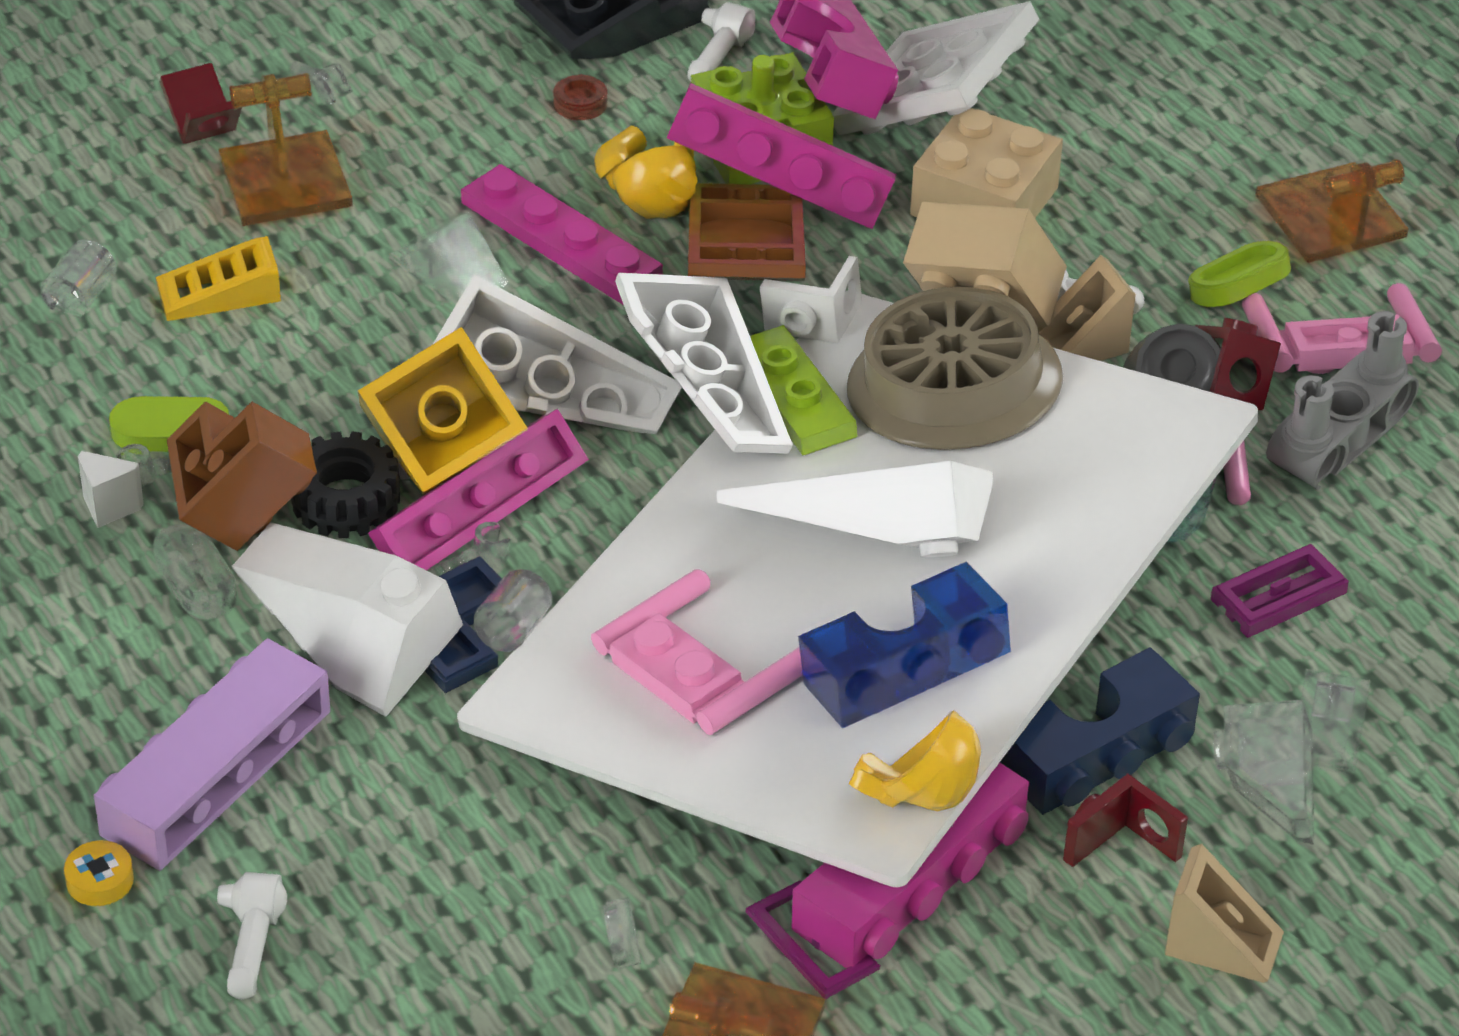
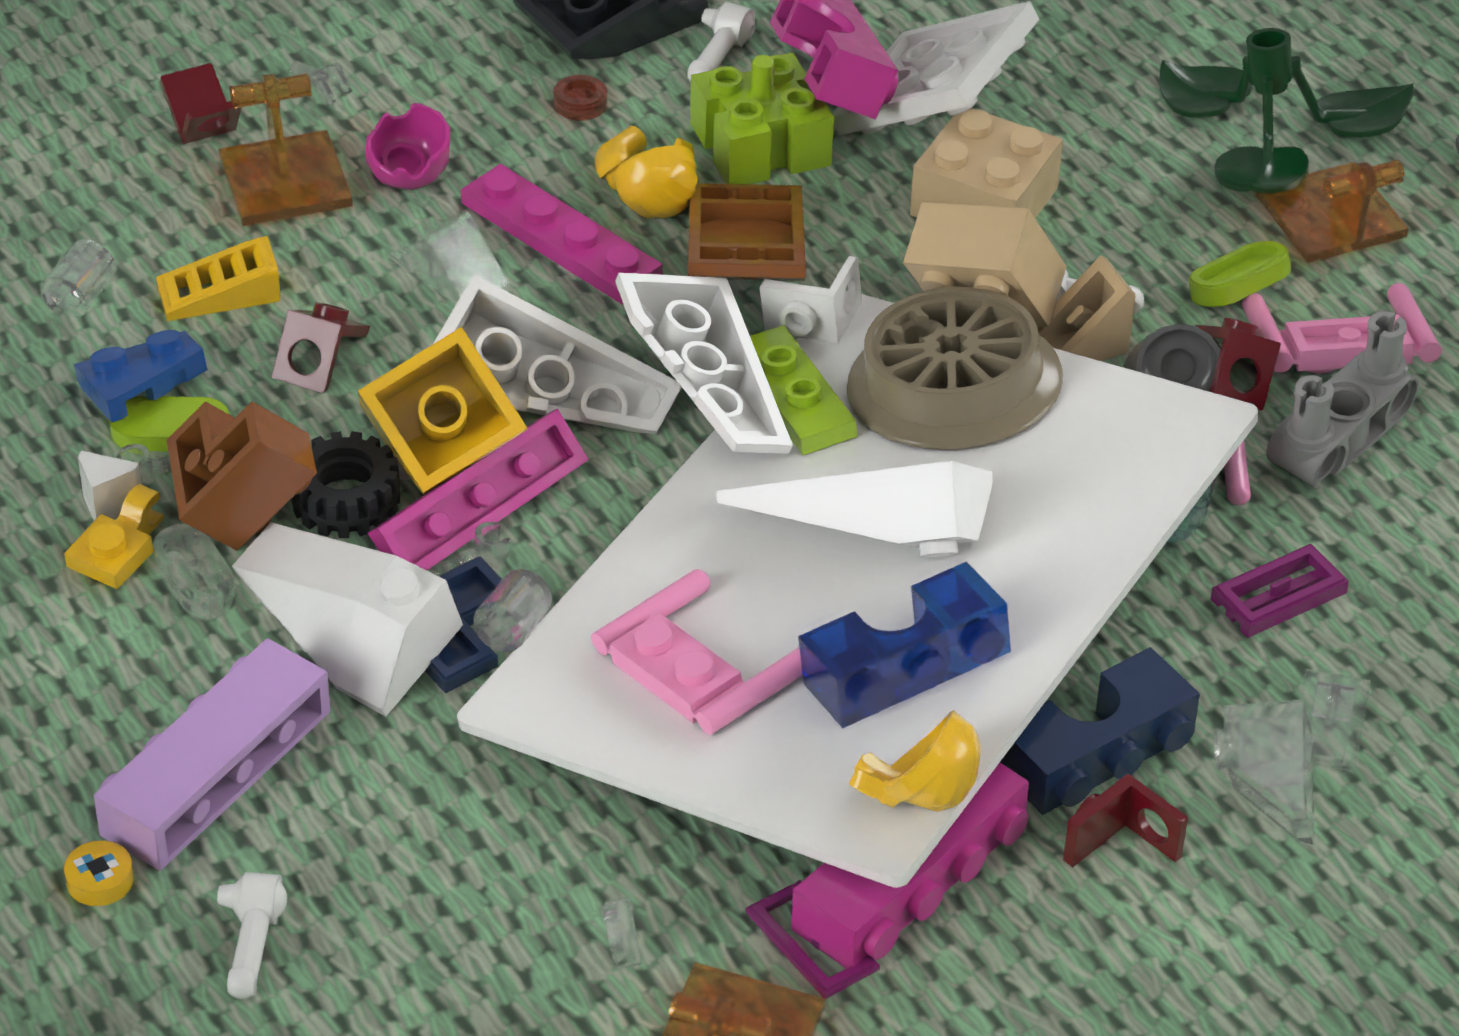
dark pink plate [667,83,896,229] -> none
tan slope [1165,844,1284,983] -> none
none -> yellow plate [64,484,164,589]
none -> blue wing [74,330,208,422]
none -> bracket [272,302,370,393]
none -> dark pink hair [365,103,450,189]
none -> dark green plant [1159,28,1414,194]

